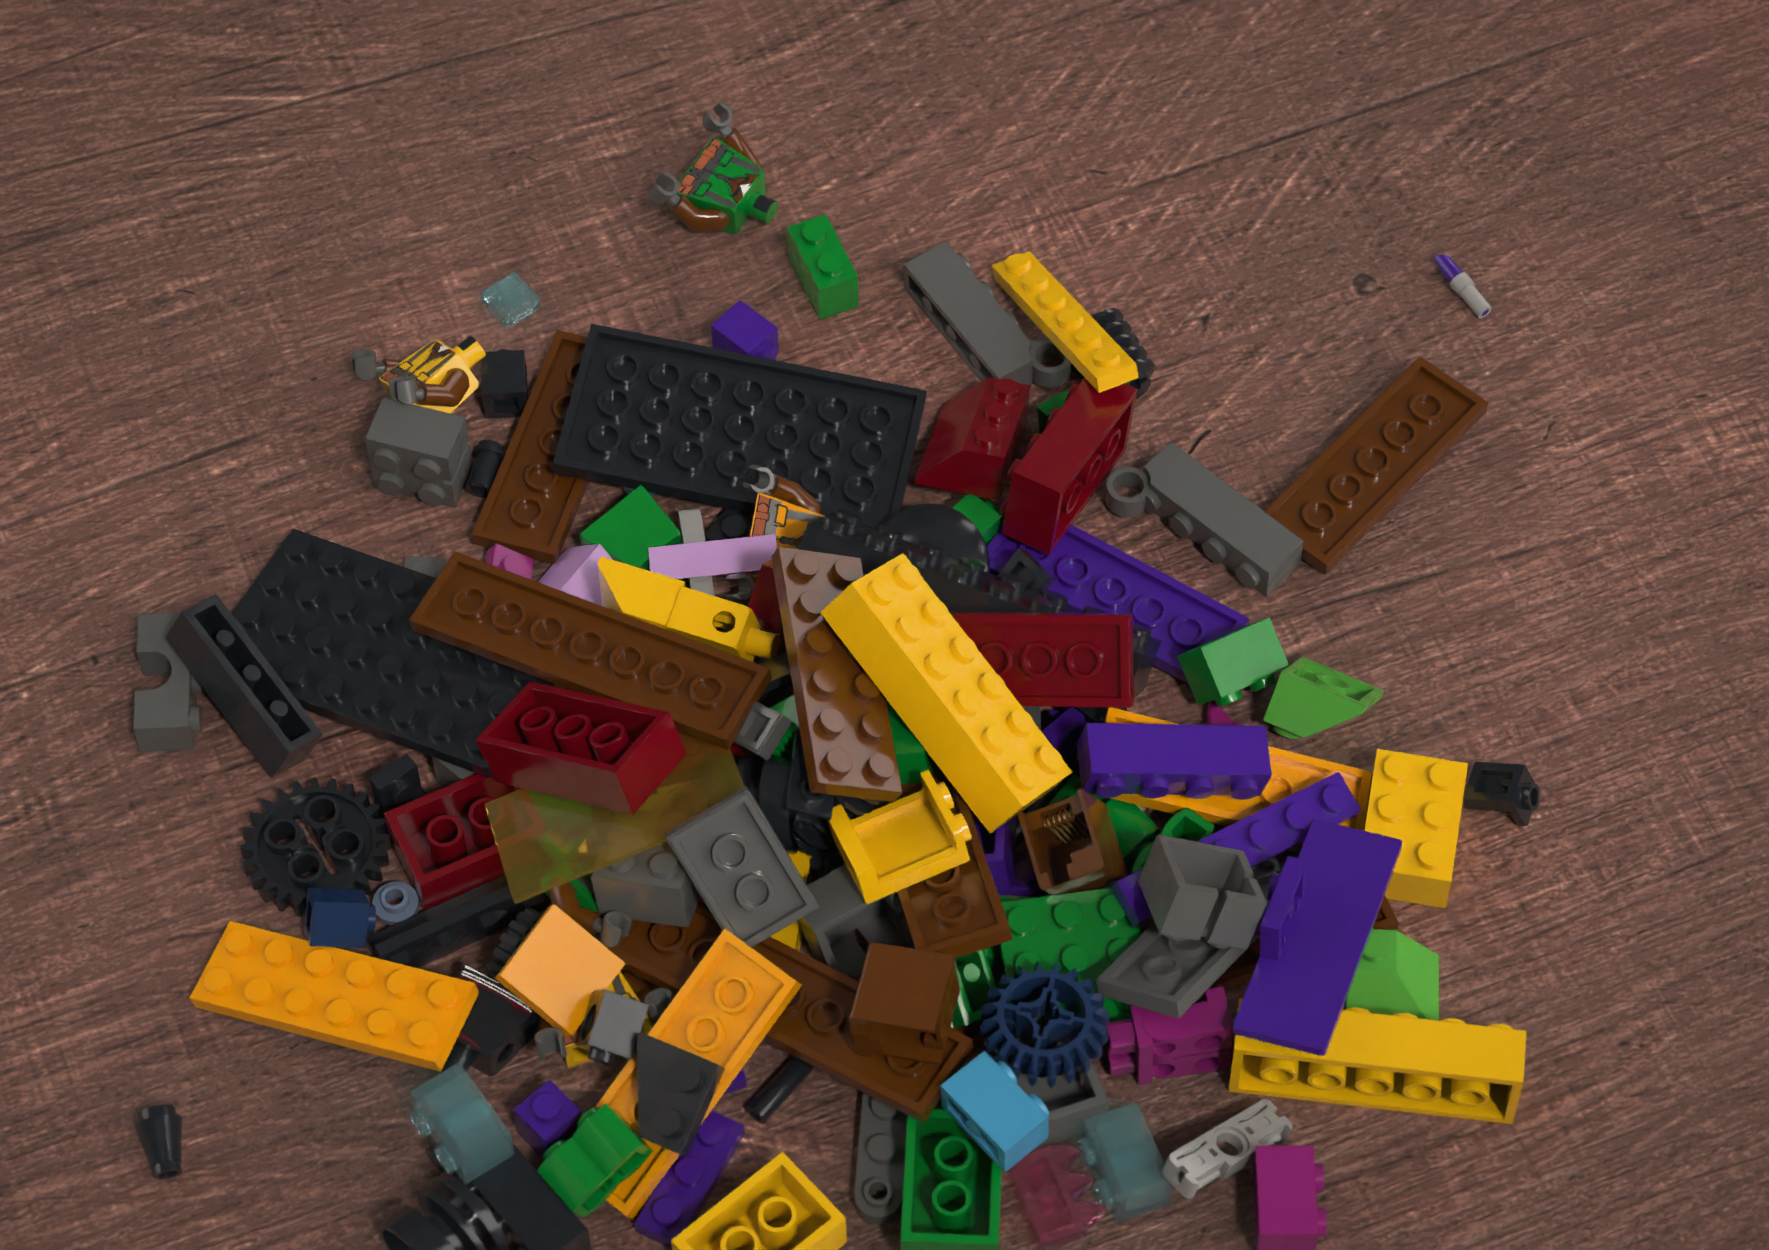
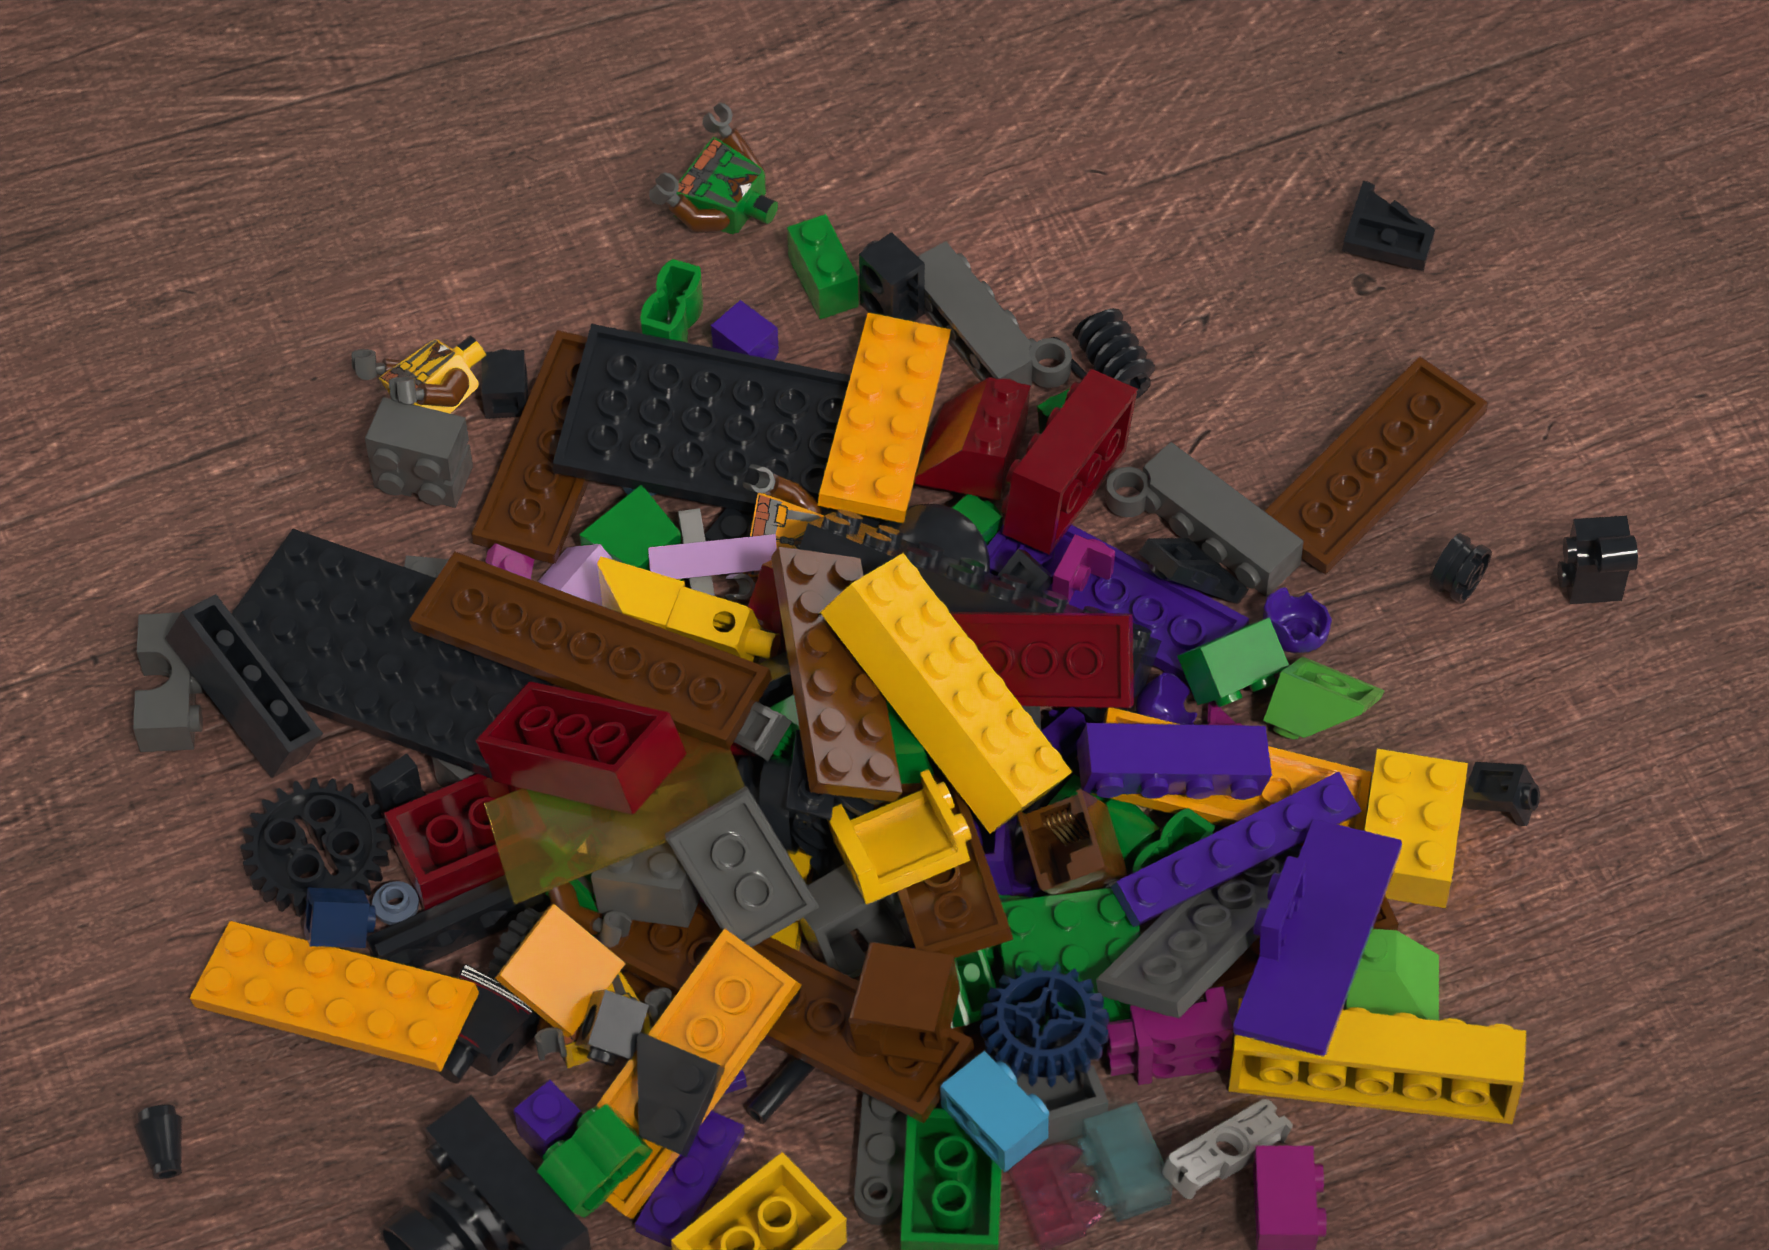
clear light blue brick [409,1062,514,1185] -> none
black pin [465,440,505,498] -> none
clear light blue plate [481,271,541,329] -> none
yellow plate [992,251,1138,393] -> none
dark grey piece [1138,834,1267,950] -> none
light grey piece [1434,254,1492,319] -> none
none -> green brick [640,259,703,343]
none -> light orange plate [817,312,951,523]
none -> black brick [859,232,925,322]
none -> magenta bracket [1052,534,1115,603]
none -> dark purple hair [1135,672,1197,725]
none -> black wing [1138,538,1249,604]
none -> dark purple hair [1263,587,1332,653]
none -> black wing [1342,180,1435,271]
none -> black wheel [1429,533,1492,604]
none -> black hinge [1557,515,1638,604]

